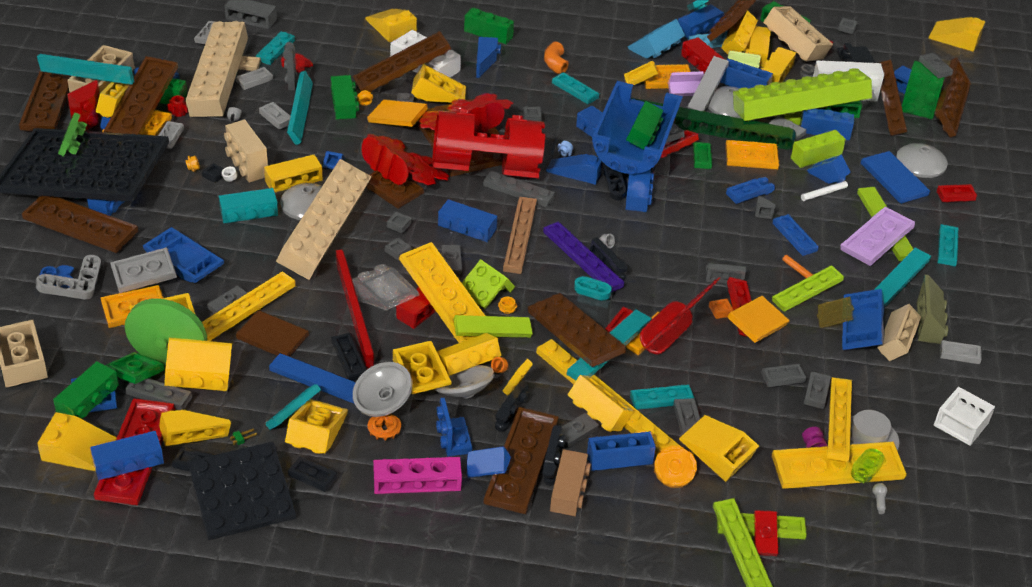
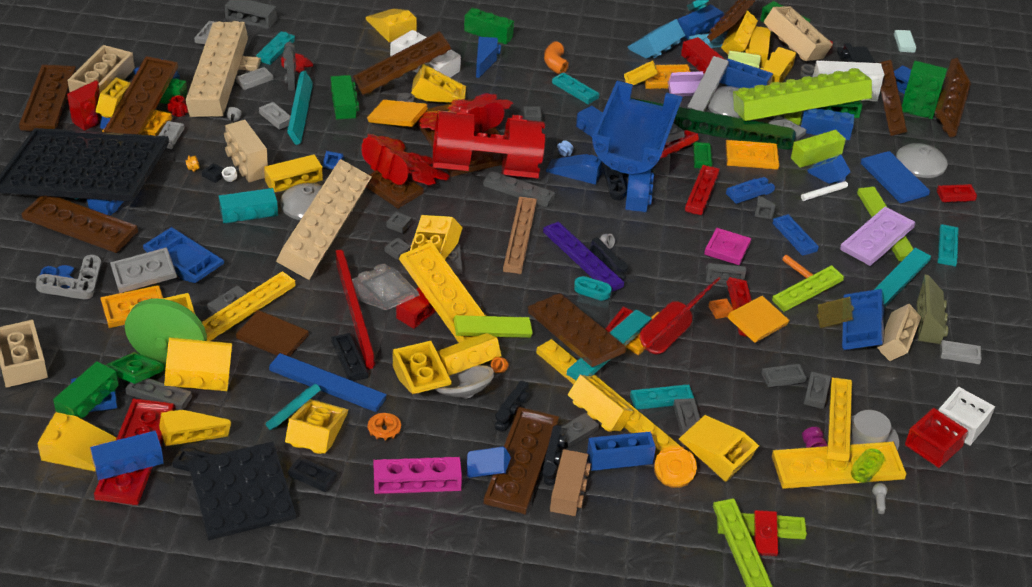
teal tile [37,54,135,85] -> none
bright green plate [58,112,87,156] -> none
piece [230,428,257,445] -> none
light grey dish [353,362,413,417] -> none
light orange plate [357,90,373,106] -> none
blue bracket [436,398,472,457] -> none
blue brick [438,199,497,242] -> none
lime bracket [462,259,515,309] -> none
light orange plate [498,296,517,314] -> none
yellow tile [502,359,533,396] -> none
green brick [626,101,664,150] -> none
dark grey plate [838,18,858,34] -> none
dark grey plate [919,53,953,79] -> none
yellow slope [928,17,985,52] -> none
none -> yellow slope [410,215,463,260]
none -> red plate [685,165,720,215]
none -> dark pink plate [704,228,751,265]
none -> light aqua tile [894,30,916,53]
none -> red piece [905,408,969,468]

